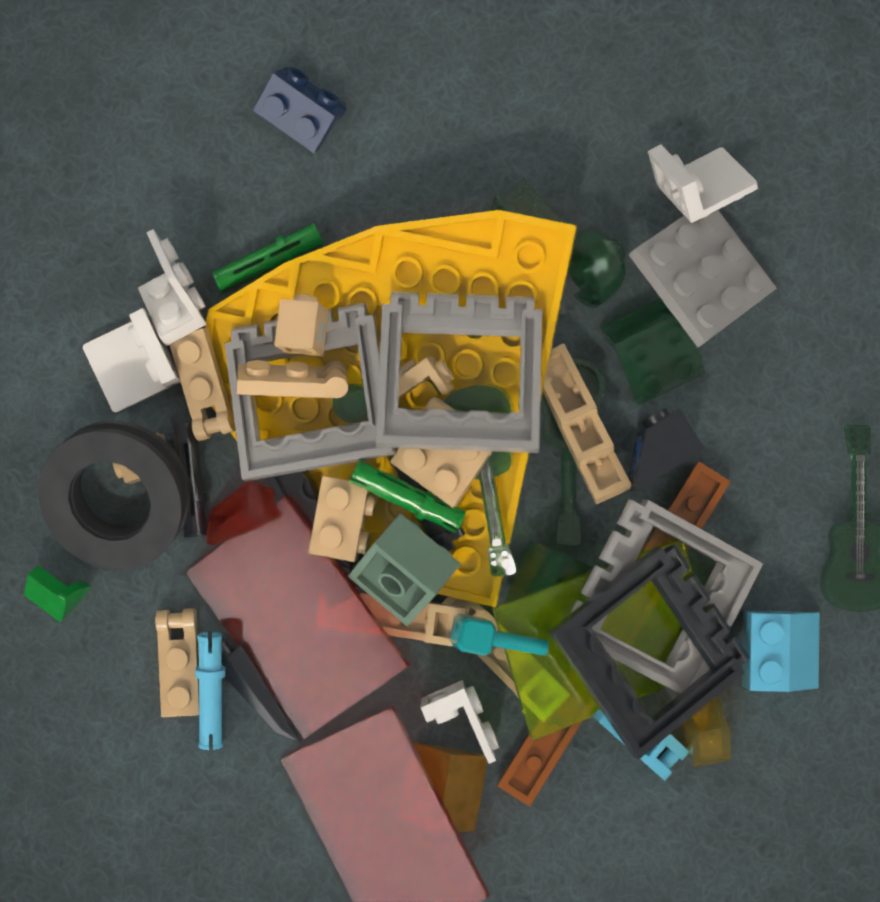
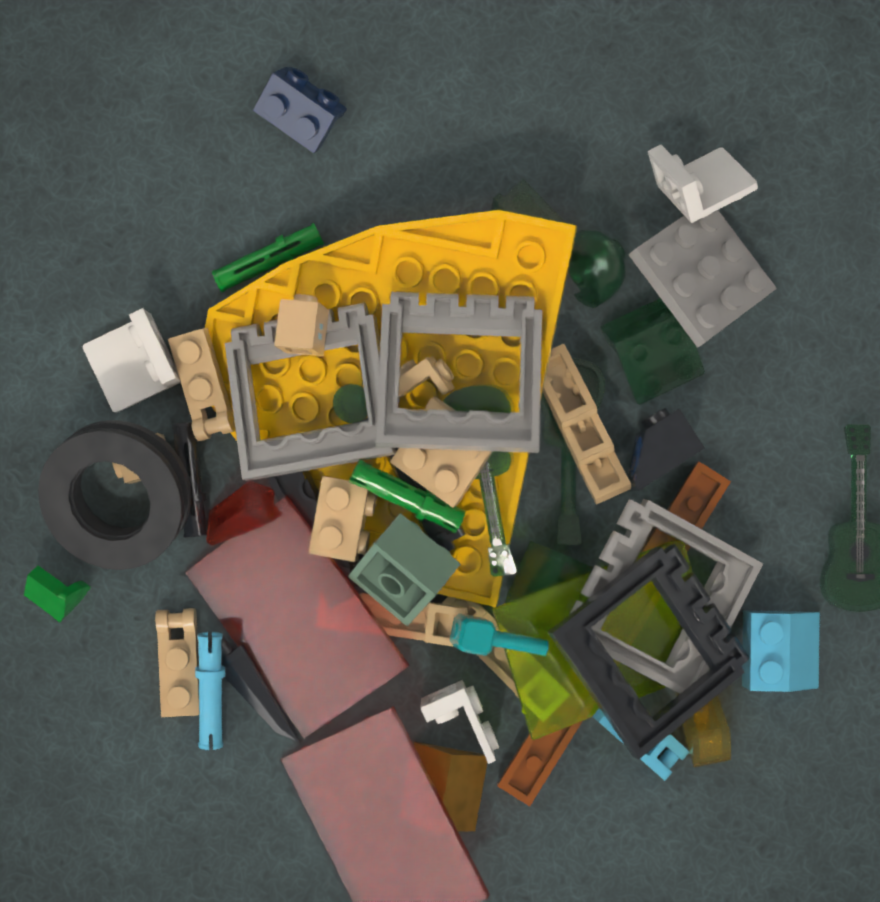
white bracket [138,229,206,346] -> none
tan plate [237,360,348,398] -> none

